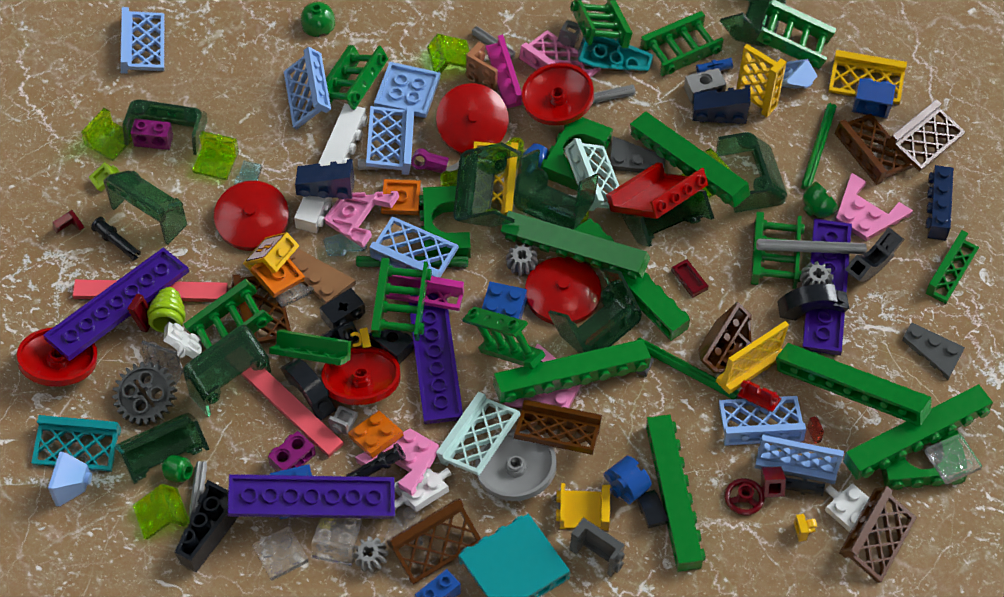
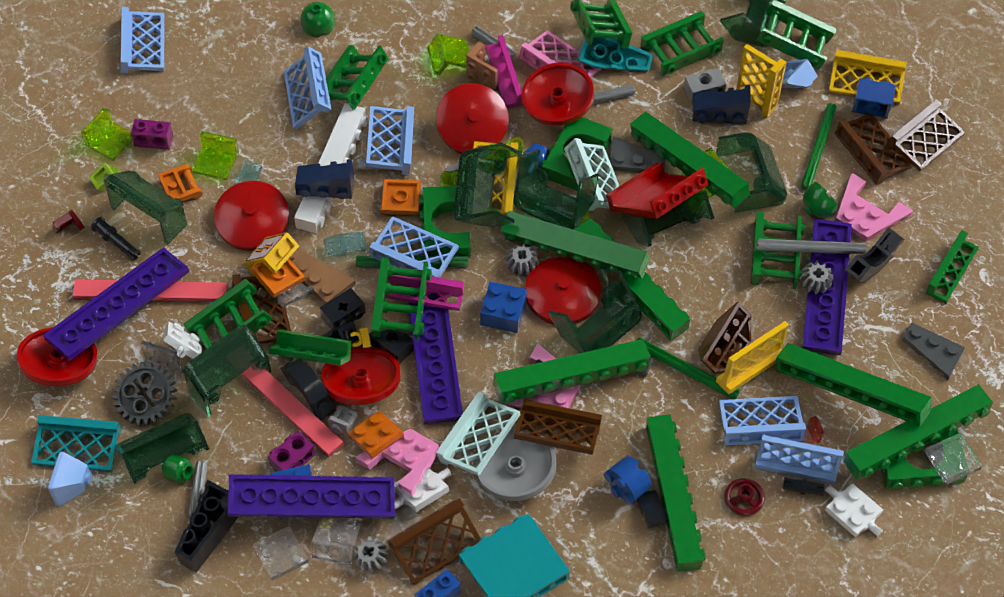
clear green windscreen [122,99,207,155] -> none
dark red tile [127,294,151,333] -> none
clear neon green bracket [133,484,190,540] -> none
lime piece [147,287,186,333] -> none
bright pink wing [324,191,400,248] -> none
black pin [346,443,406,477] -> none
light blue plate [374,62,441,118] -> none
magenta piece [411,148,449,174] -> none
green fence [462,307,546,369] -> none
yellow panel [556,483,610,531] -> none
dark grey brick [557,19,582,47] -> none
dark grey panel [570,518,625,576] -> none
dark red tile [671,259,709,298] -> none
blue pin [696,57,733,73] -> none
red hinge [737,379,782,412] -> none
dark red brick [761,466,786,497] -> none
black arch [777,284,849,321] -> none
yellow tile [793,513,817,542] -> none
reddish brown fence [839,486,917,583] -> none
dark blue brick [925,165,954,241] -> none
none -> orange plate [158,164,203,206]

